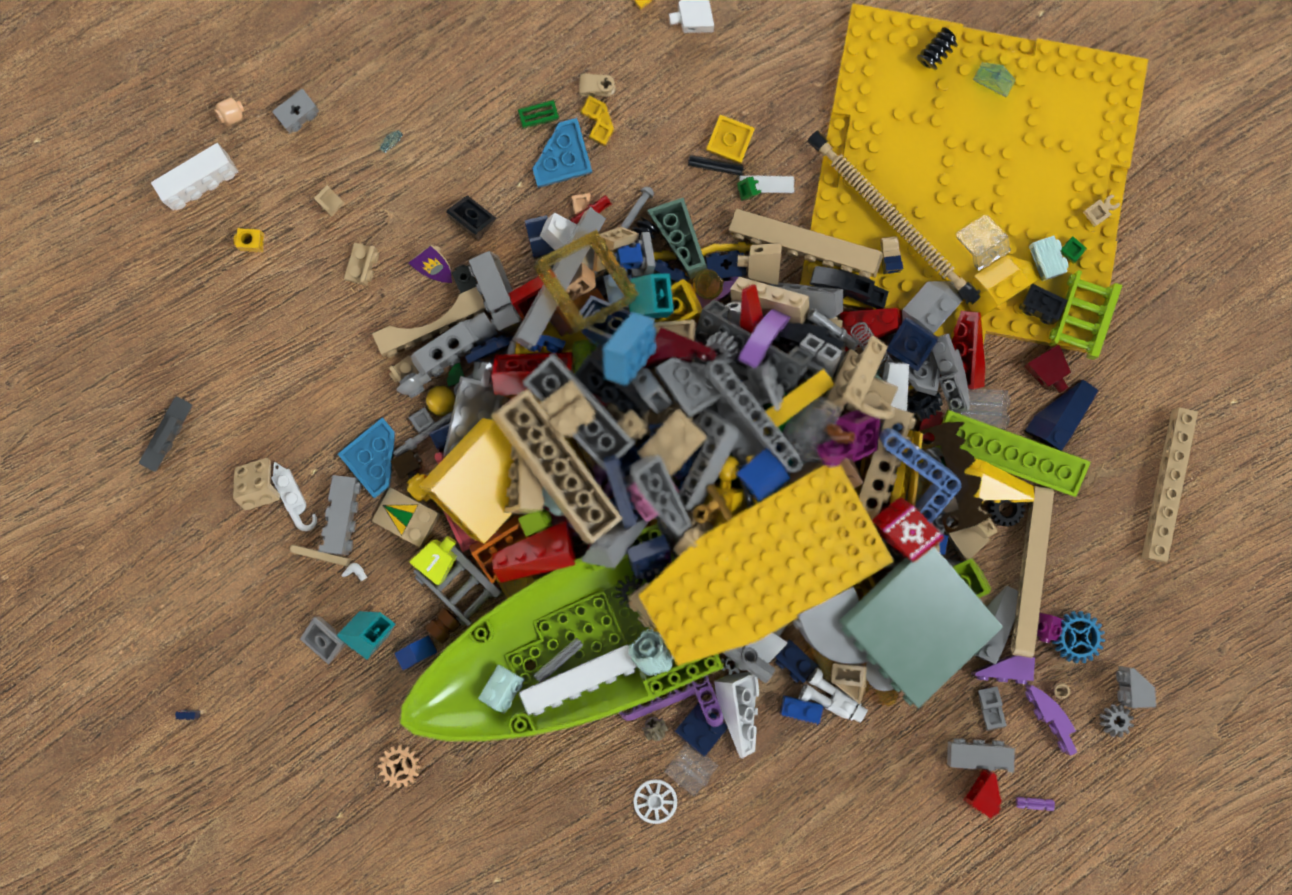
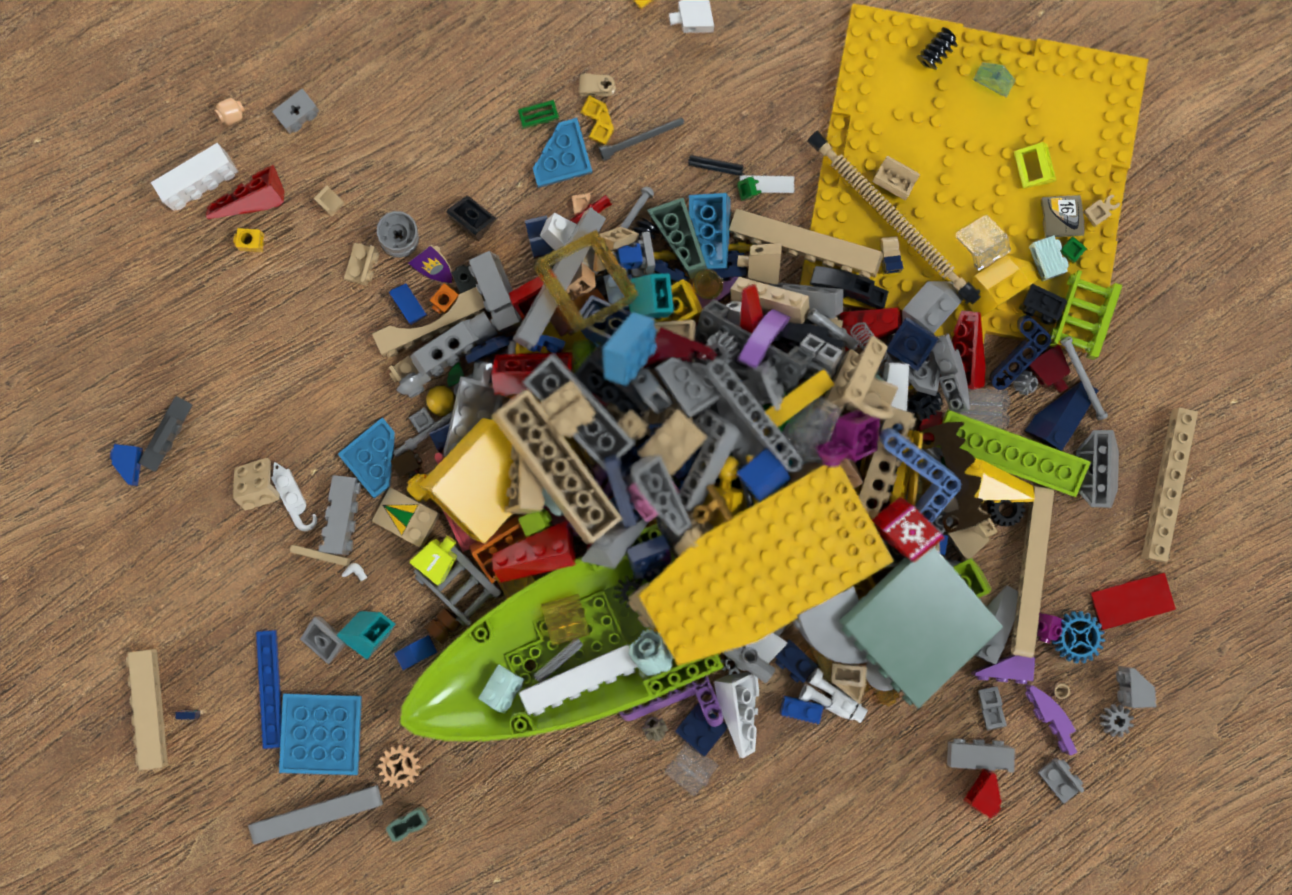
clear light blue tile [380,130,403,153] -> none
white wheel [634,779,677,824] -> none
yellow plate [706,115,755,164] -> none
dark orange arm [826,424,855,443] -> none
medium lavender axle [1015,797,1055,811] -> none
none -> blue slope [110,444,143,486]
none -> tan brick [126,649,168,770]
none -> red wedge [206,165,285,219]
none -> light grey beam [248,785,383,844]
none -> blue tile [256,630,282,749]
none -> dark azure plate [279,693,362,775]
none -> light grey wheel [377,211,419,258]
none -> sand green brick [386,807,430,842]
none -> blue slope [389,283,427,325]
none -> orange brick [430,283,459,314]
none -> clear yellow slope [541,594,590,645]
none -> dark grey piece [598,118,684,161]
none -> dark azure wedge [689,193,731,270]
none -> tan bracket [872,156,920,201]
none -> dark blue beam [989,315,1051,390]
none -> light grey gear [1013,371,1038,396]
none -> neon yellow tile [1014,142,1056,189]
none -> light grey bracket [1037,758,1084,804]
none -> dark tan slope [1041,195,1084,238]
none -> light grey bar [1060,336,1108,420]
none -> light grey wedge [1076,430,1119,508]
none -> red tile [1090,572,1176,630]

